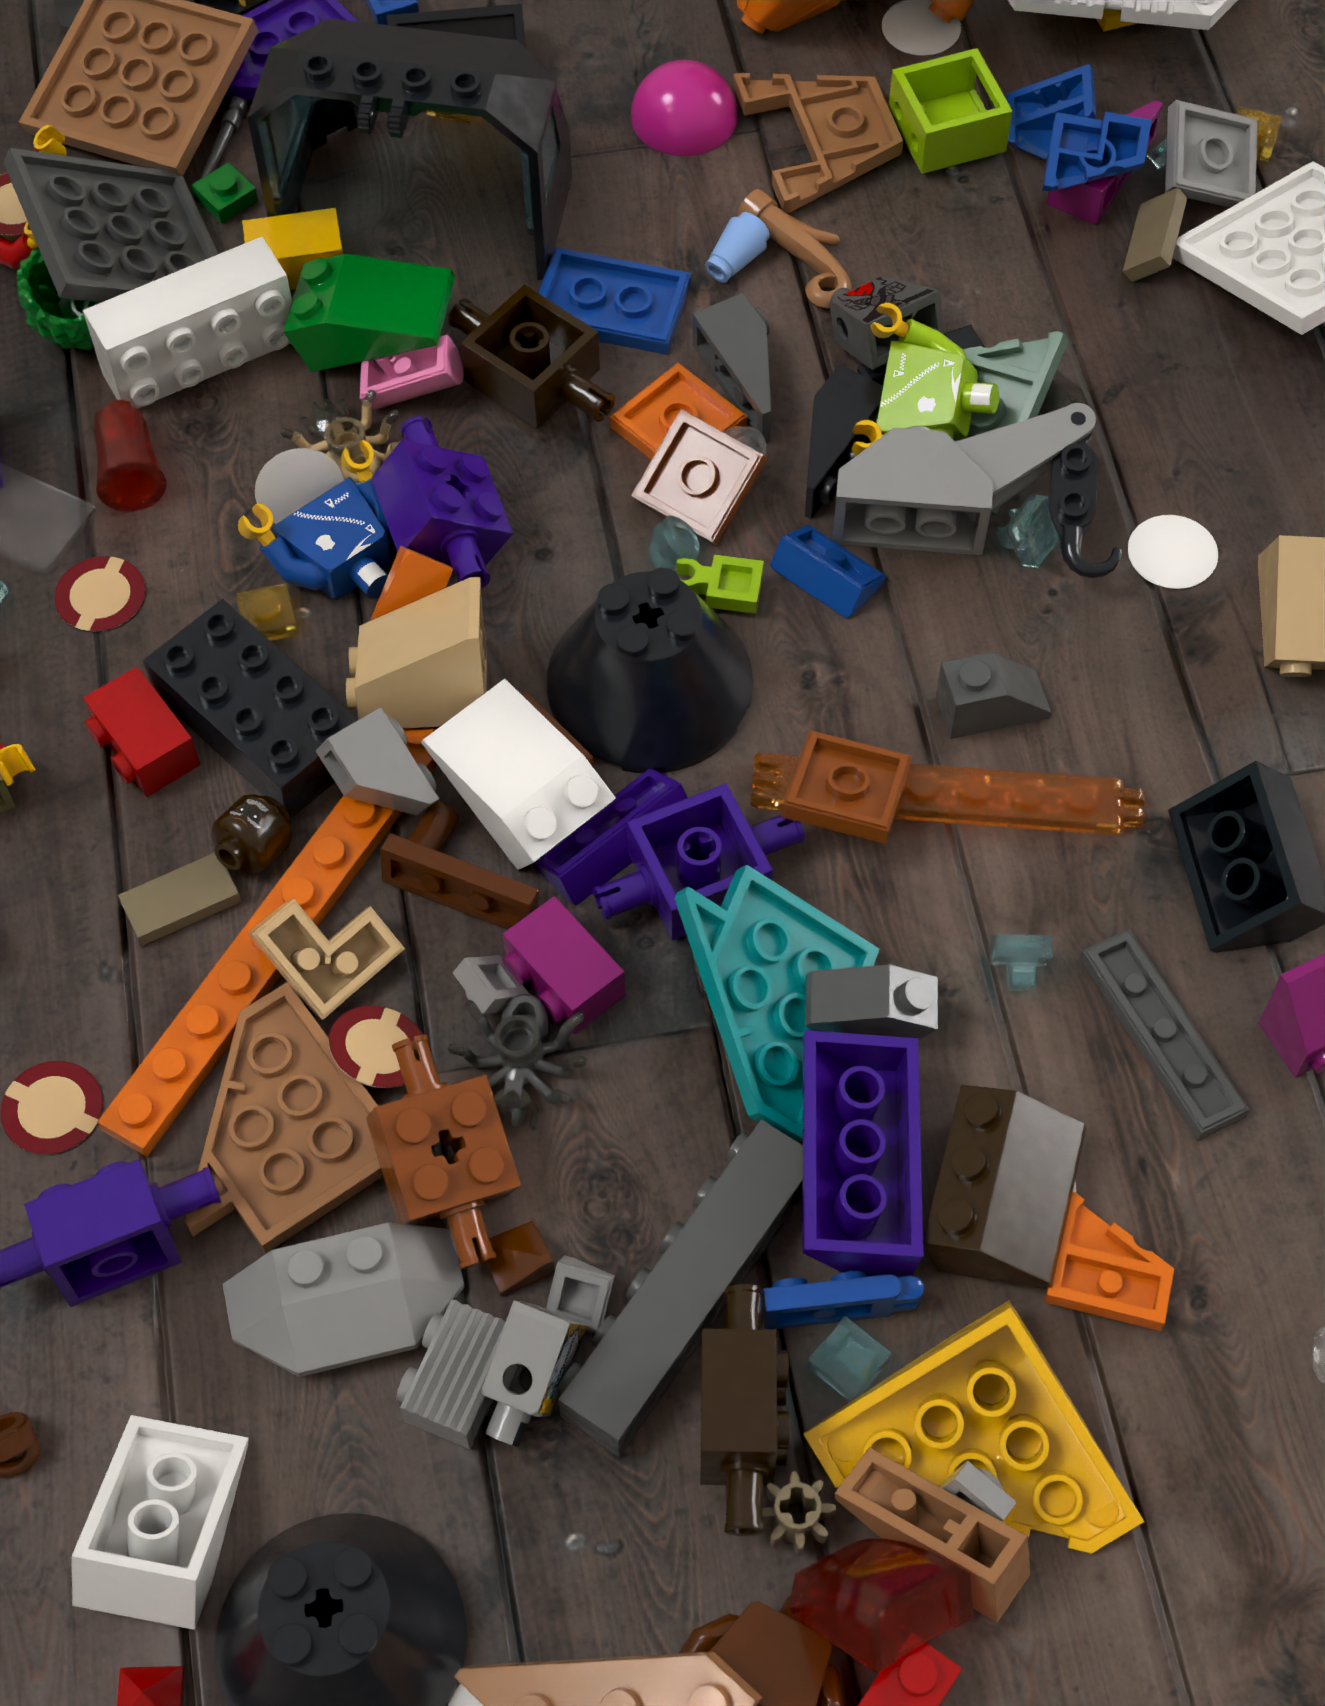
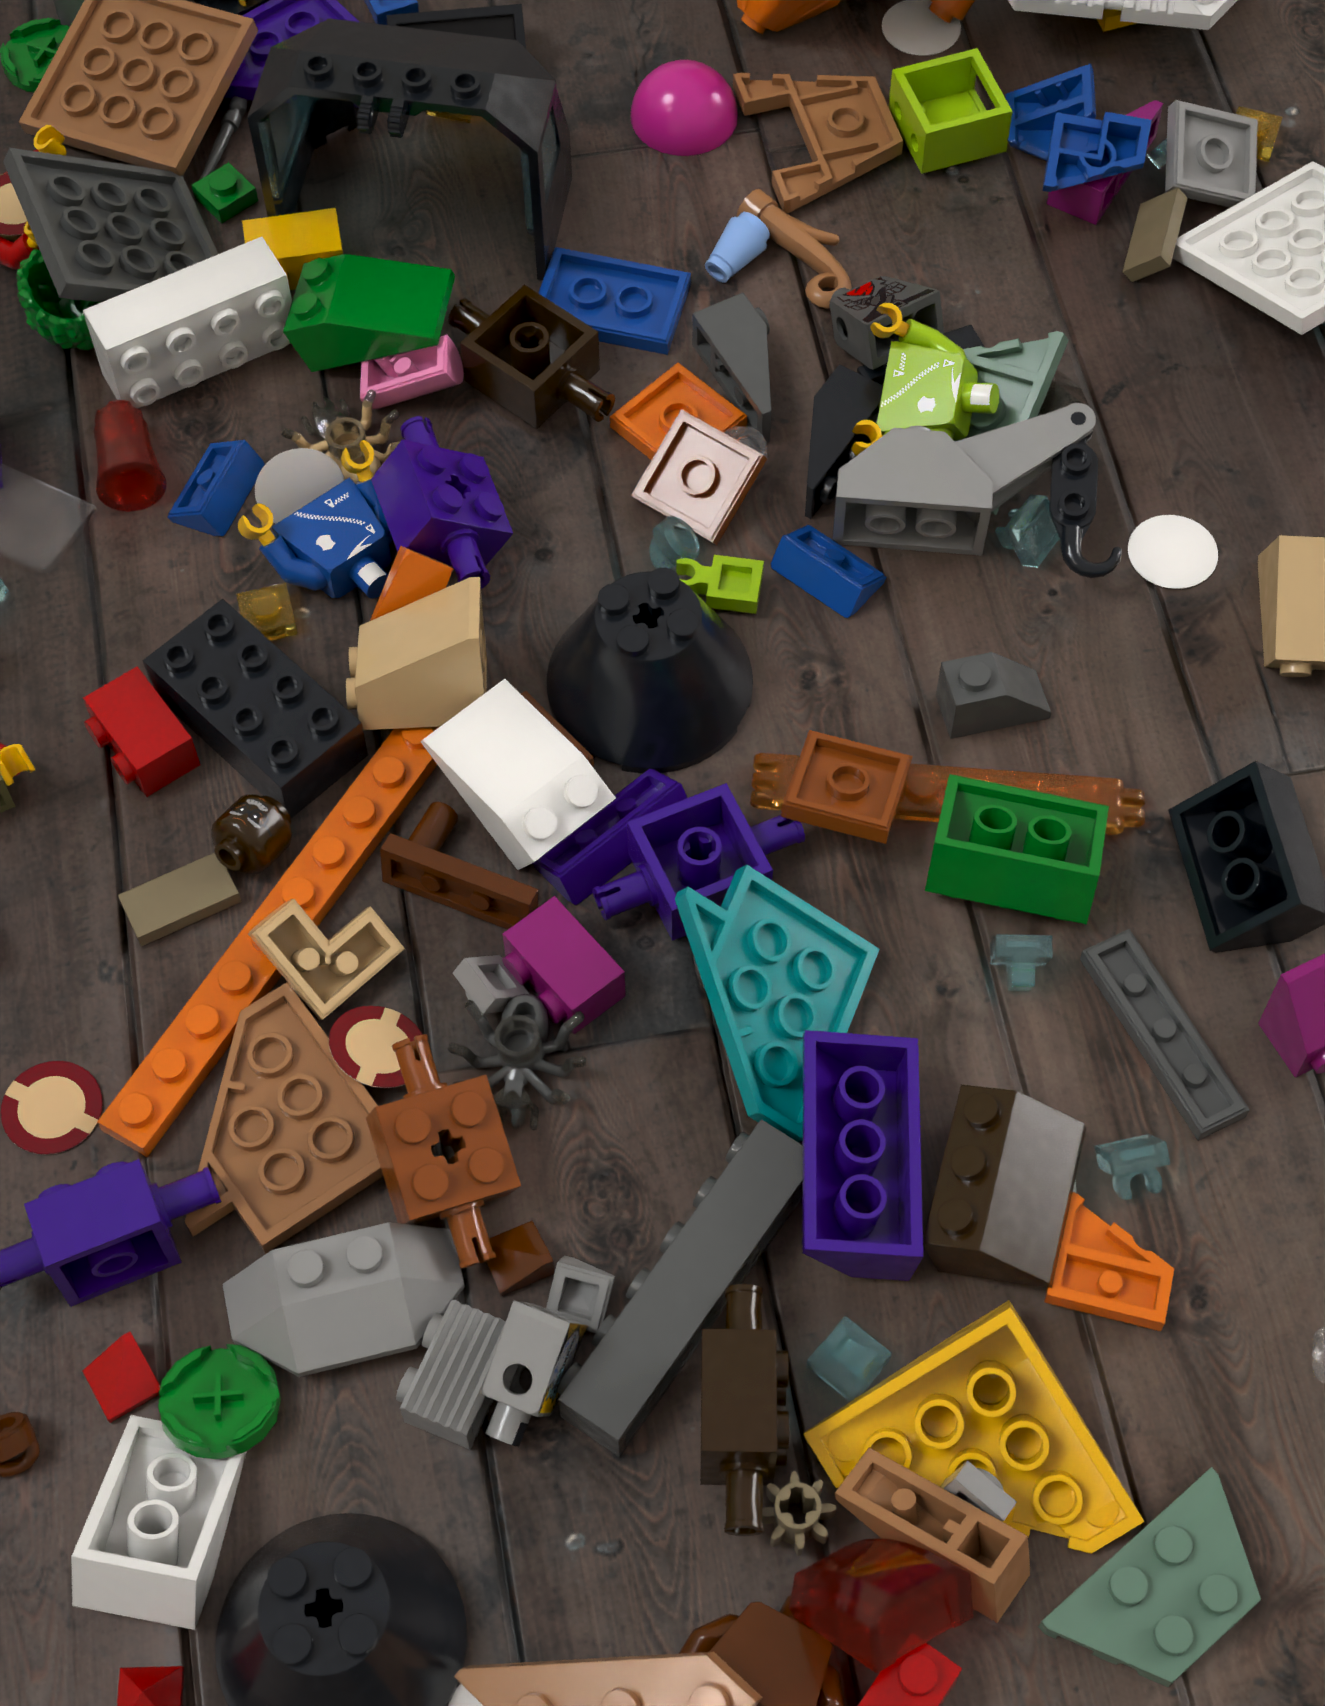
sticker [54,556,145,631] -> none
light grey slope [316,707,439,815] -> none
blue hinge [762,1271,924,1329] -> none
dark grey slope [805,965,938,1040] -> none
none -> green tile [0,18,72,93]
none -> red slope [82,1331,160,1423]
none -> green tile [158,1344,281,1459]
none -> blue slope [167,440,265,537]
none -> green slope [925,774,1109,924]
none -> sand green wing [1038,1467,1261,1687]
none -> clear light blue tile [1094,1134,1170,1200]

